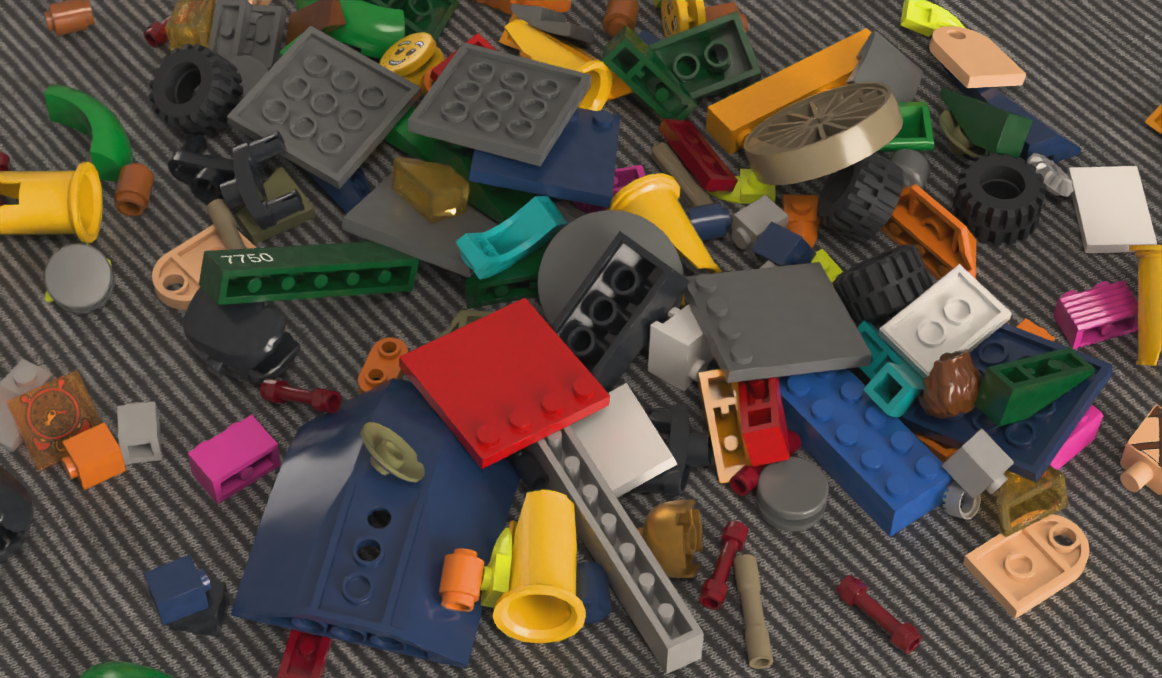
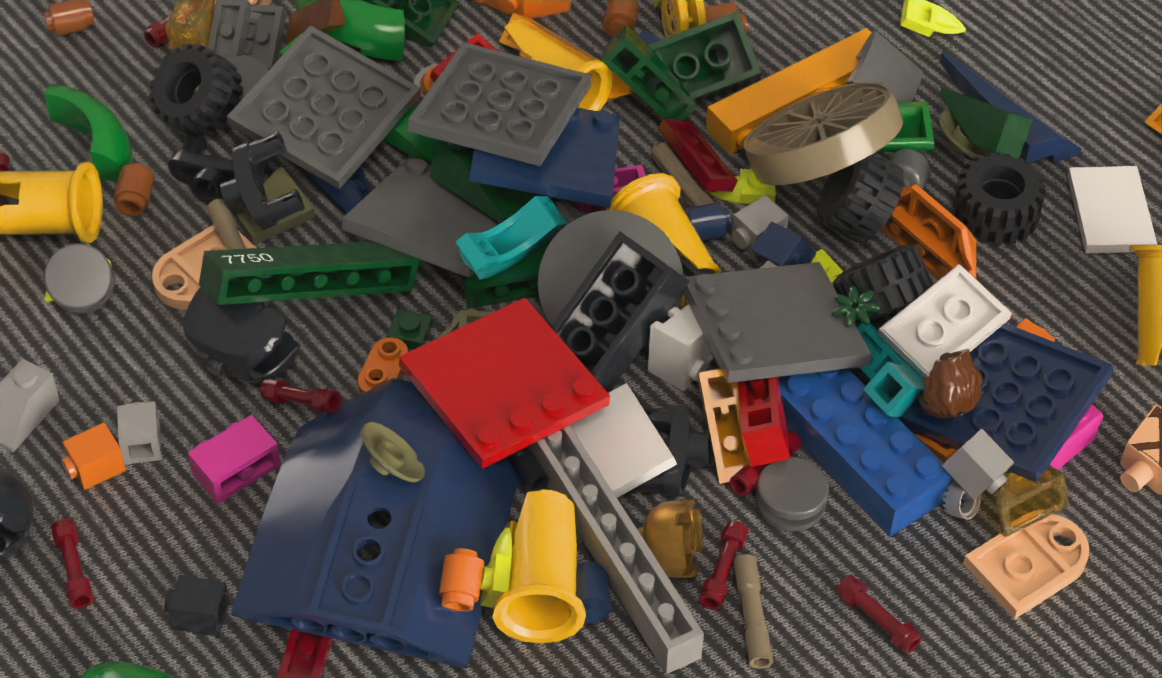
clear orange tile [5,370,102,471] -> none
dark blue brick [144,555,211,626] -> none
yellow head [379,32,445,87] -> none
clear yellow slope [392,157,470,224] -> none
dark grey slope [511,4,594,44] -> none
orange plate [782,195,819,248] -> none
light nougat tile [929,26,1026,88] -> none
dark green slope [974,347,1095,427] -> none
light grey gear [1027,153,1074,197] -> none
dark pink brick [1053,280,1138,350] -> none
none -> dark red bar [51,519,94,609]
none -> dark green plate [387,309,433,350]
none -> dark green plant [832,286,880,327]

